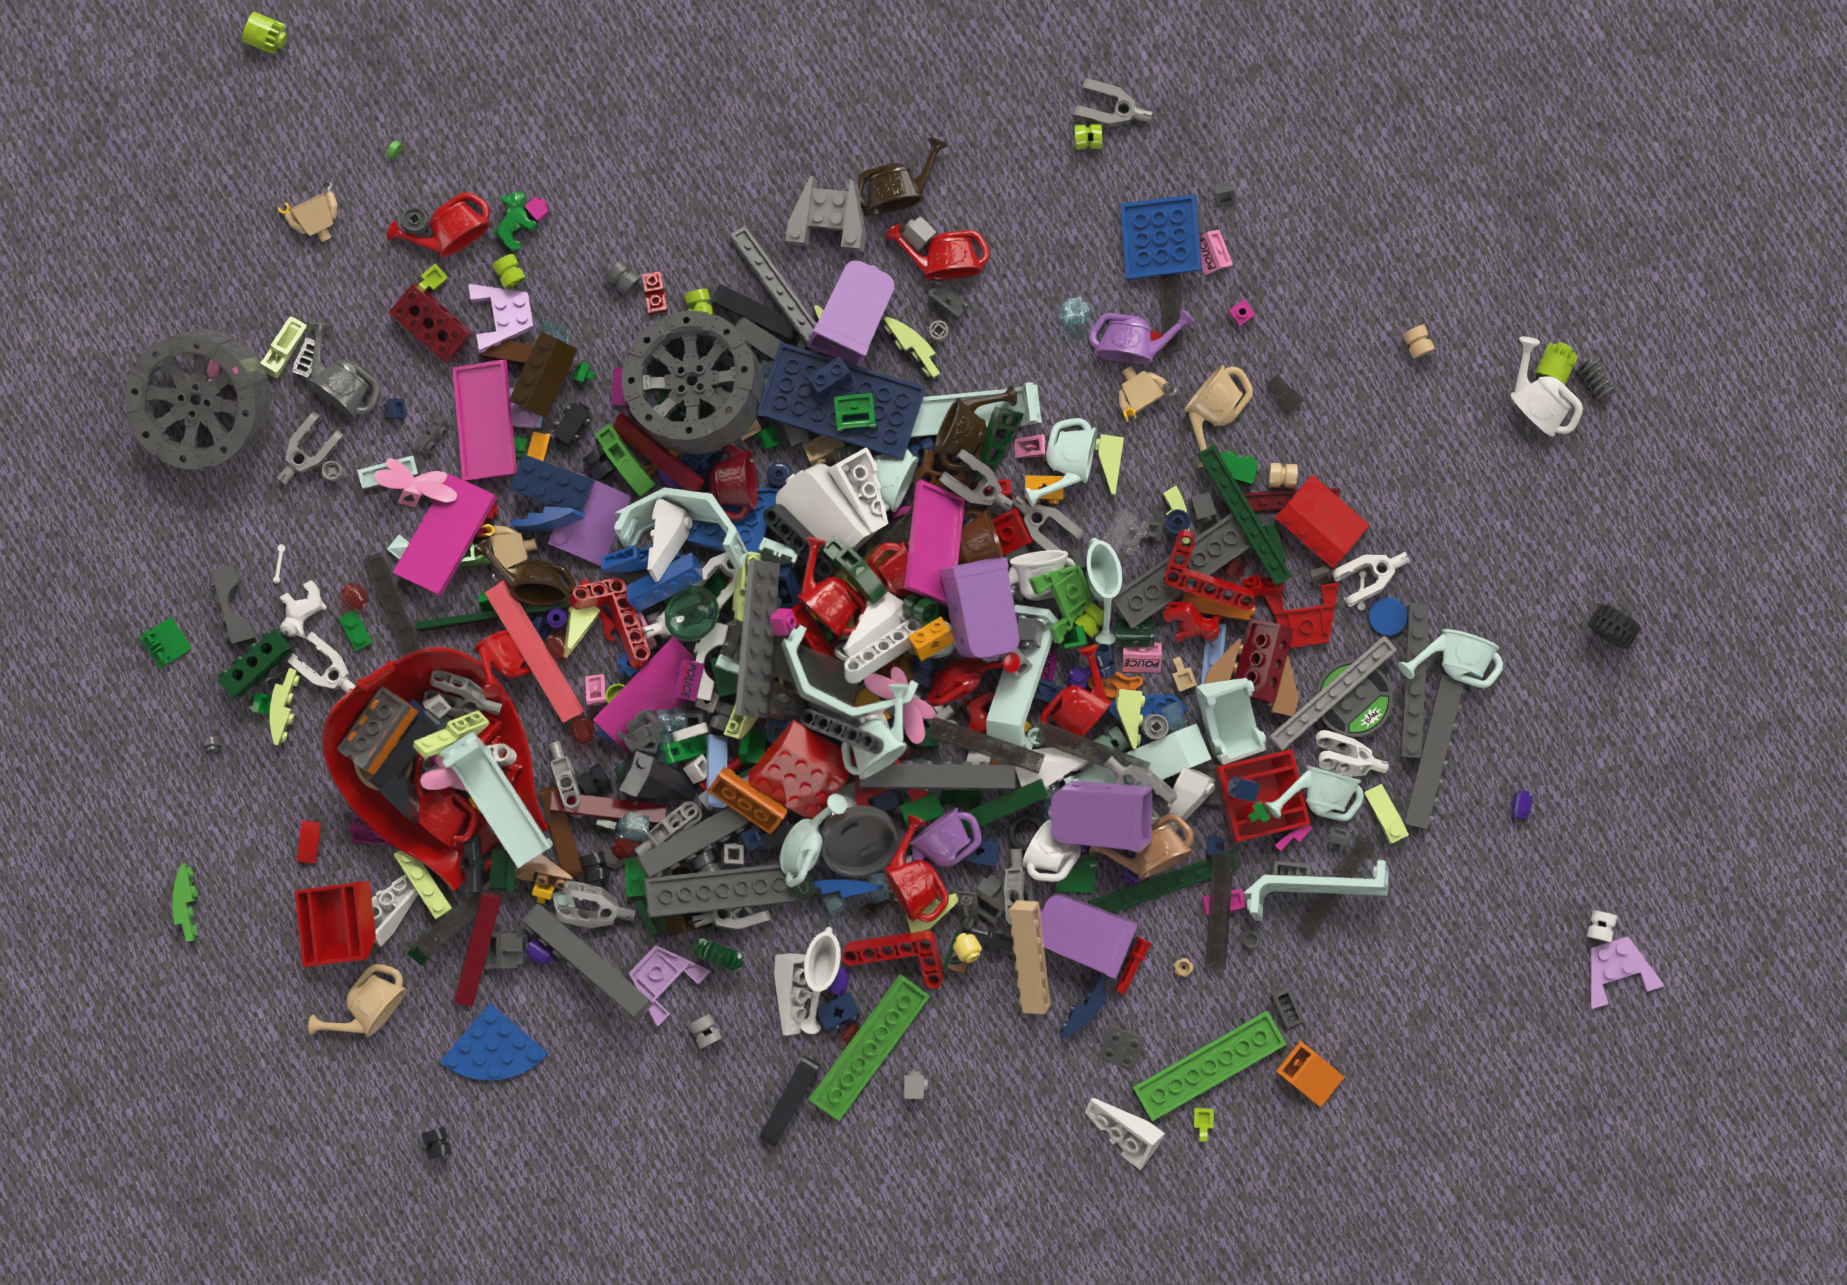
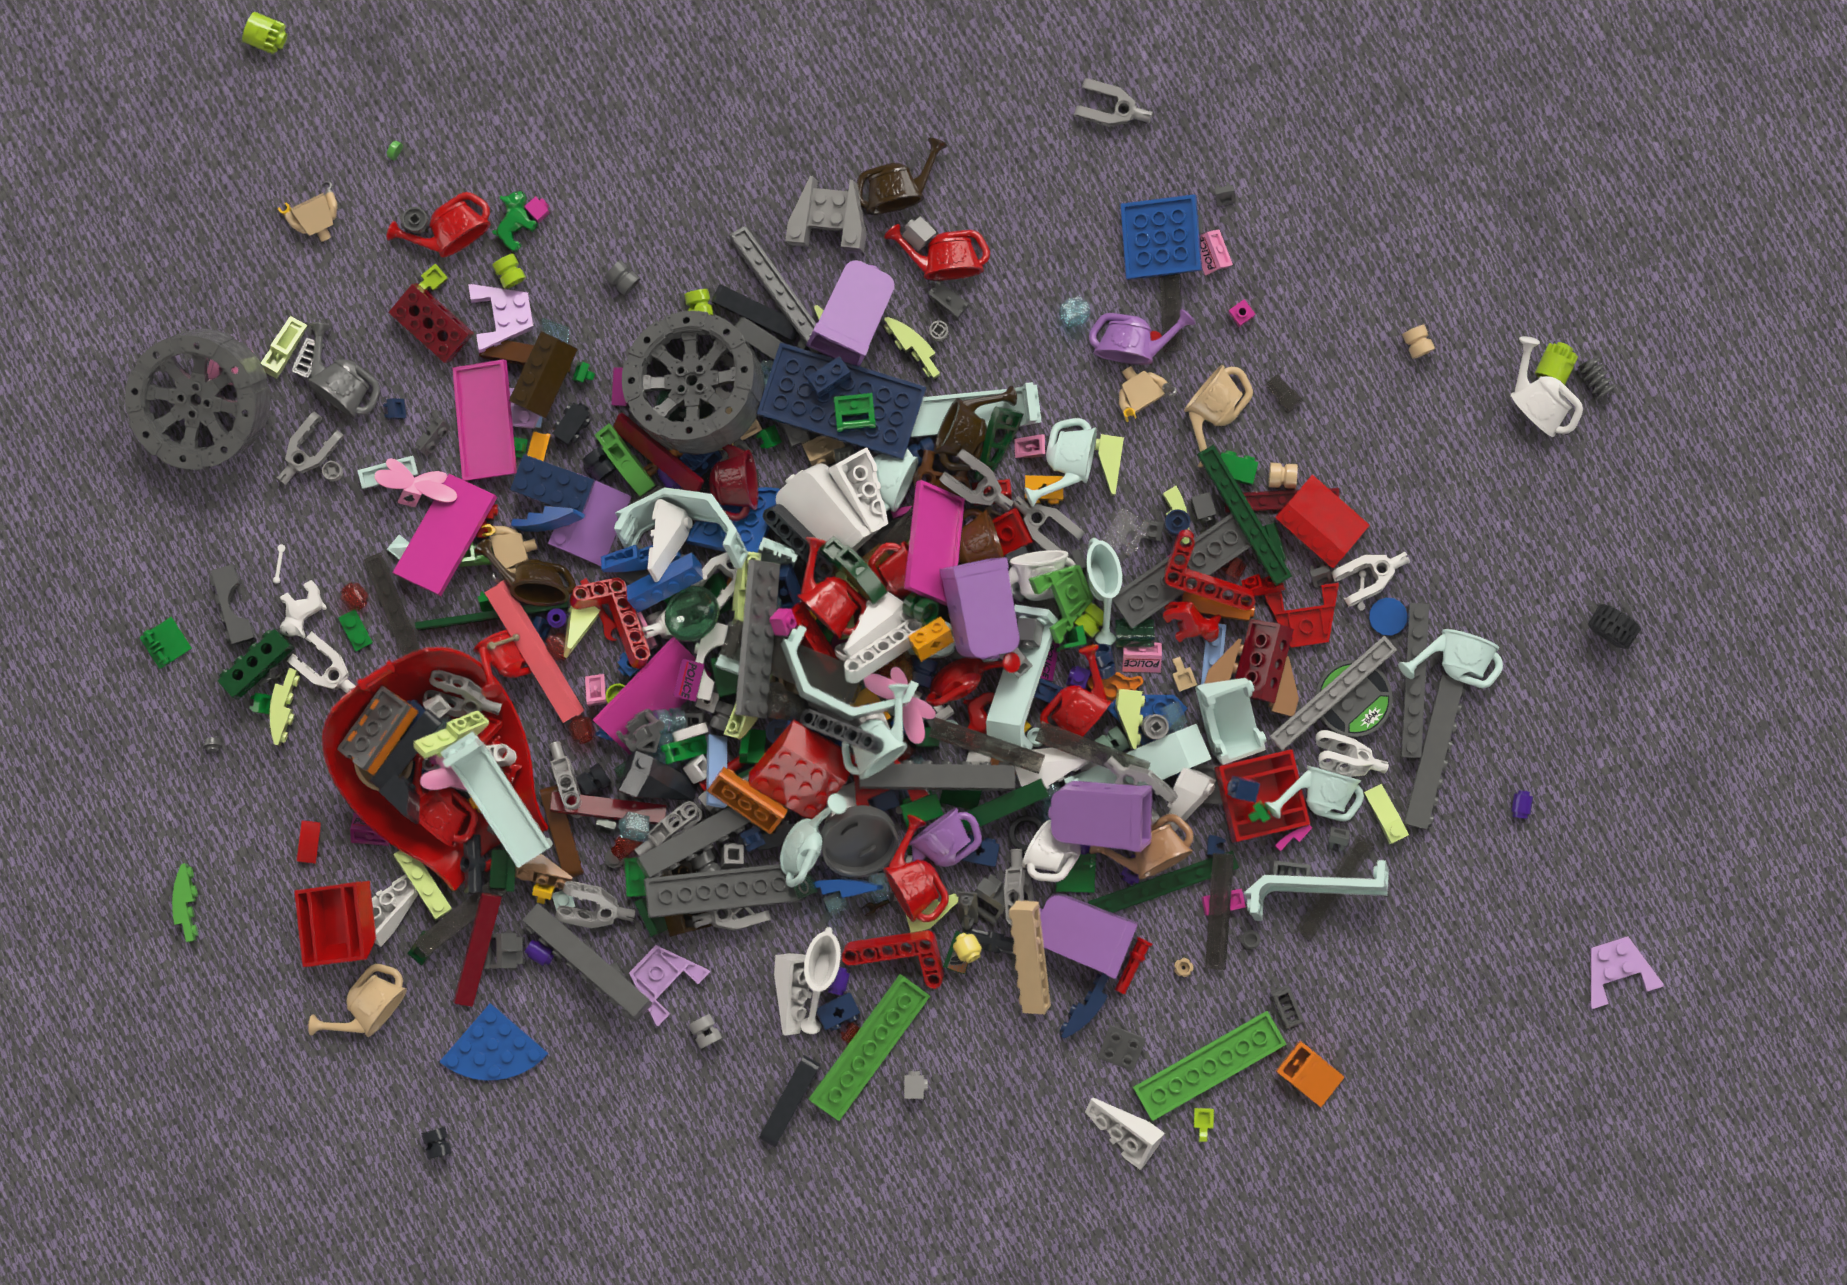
black wheel [579,851,610,884] -> none
slope [642,271,668,315] -> none
dark green gear [693,938,745,972] -> none
dark blue head [767,462,792,488] -> none
lime wheel [1074,124,1102,150] -> none
white wheel [1587,910,1617,942] -> none
none -> dark tan hinge [487,634,520,650]

